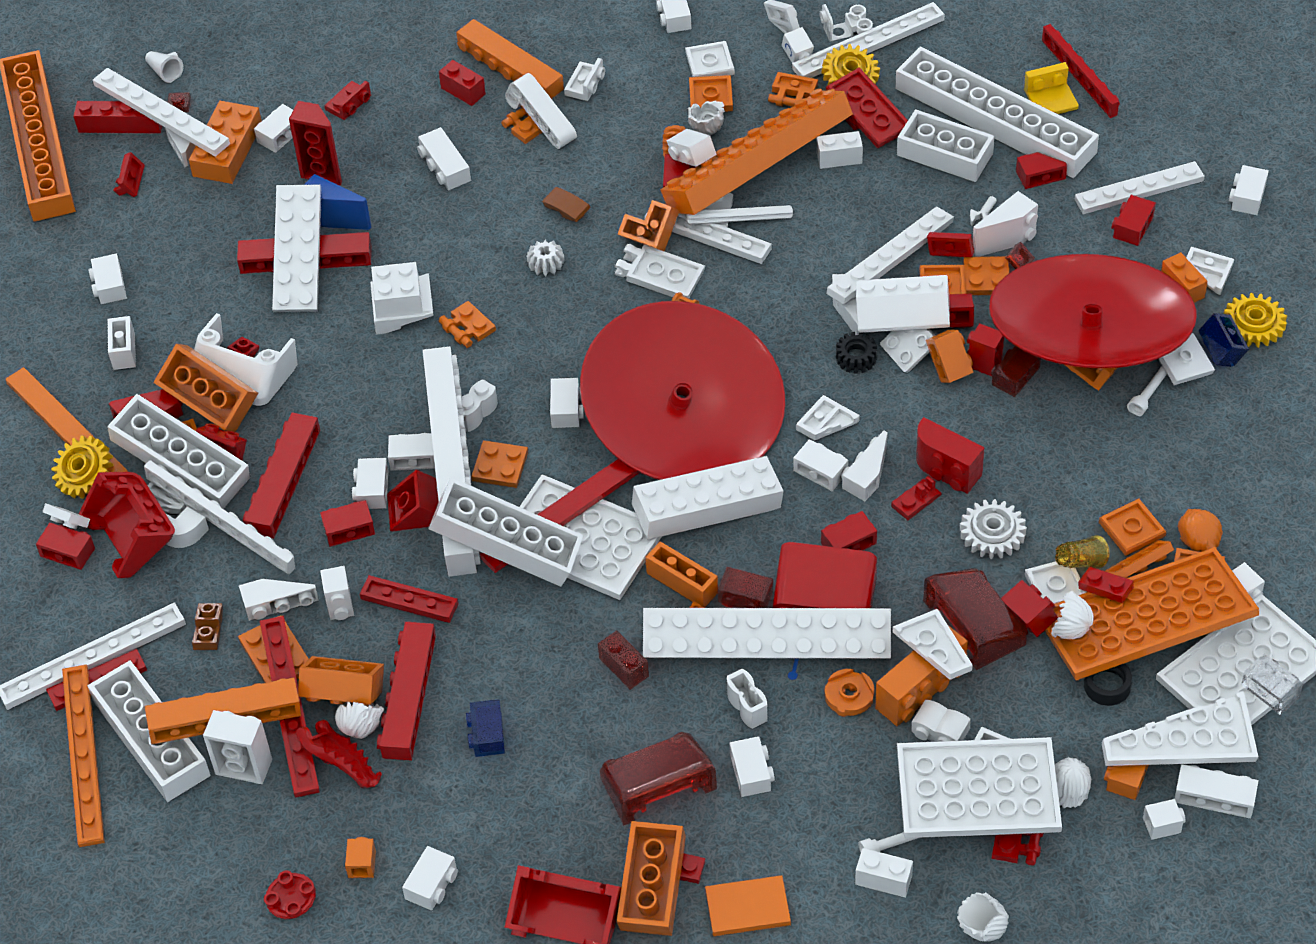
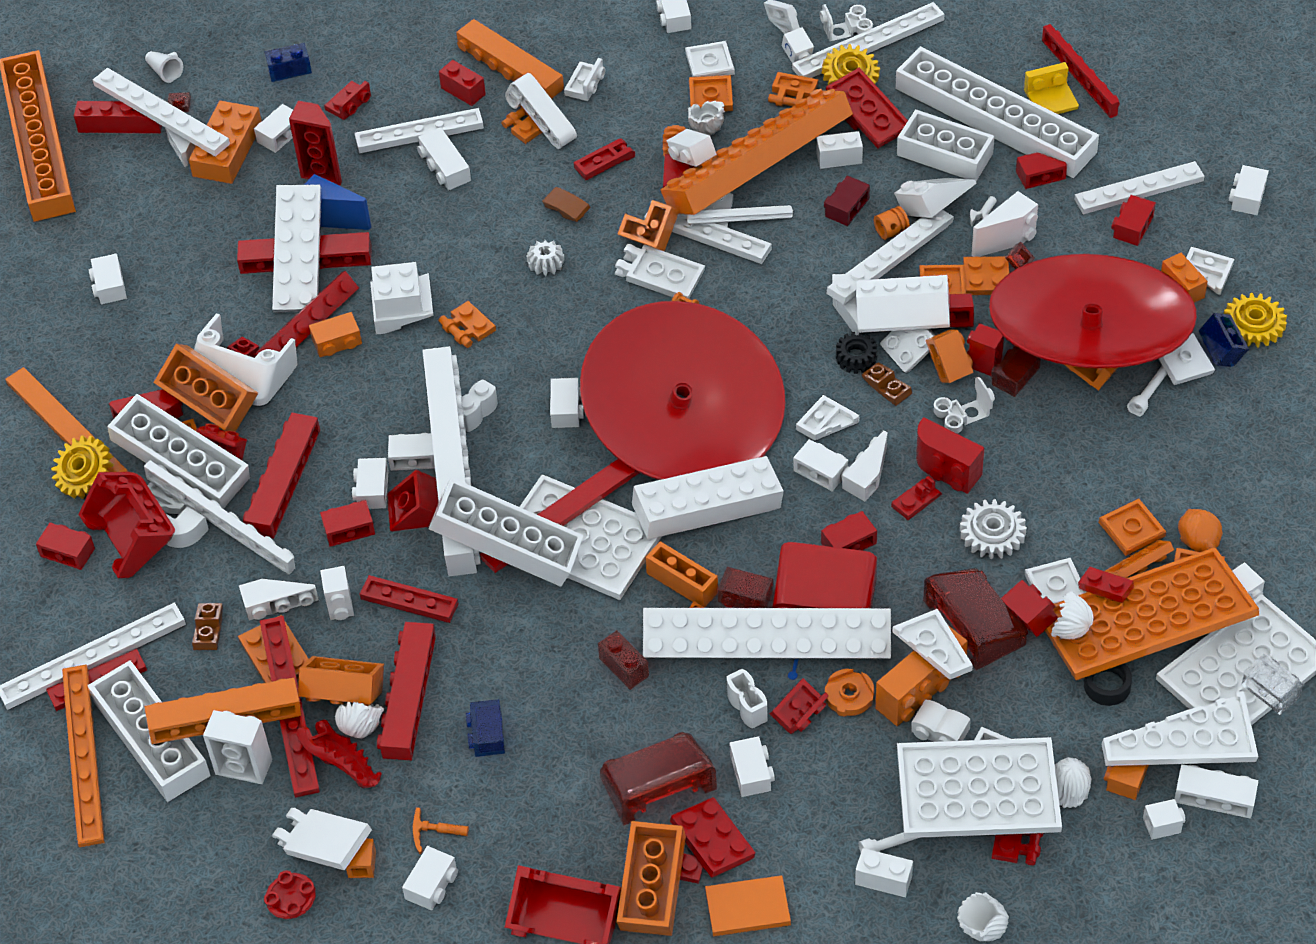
white plate [43,503,90,529] -> none
white brick [108,316,136,370] -> none
red plate [113,152,145,197] -> none
orange plate [471,440,528,488] -> none
red plate [927,232,974,257] -> none
clear yellow plant [1055,535,1109,569] -> none
none -> red plate [253,271,359,358]
none -> clear blue brick [264,42,312,82]
none -> white tile [272,808,372,870]
none -> orange brick [309,312,362,357]
none -> white plate [355,108,484,153]
none -> orange piece [413,807,469,854]
none -> red plate [574,138,636,180]
none -> red plate [670,797,756,878]
none -> red bracket [769,678,829,734]
none -> dark red brick [824,175,870,226]
none -> dark orange slope [862,362,912,406]
none -> orange piece [874,206,910,240]
none -> white slope [894,178,976,218]
none -> white piece [934,377,995,434]

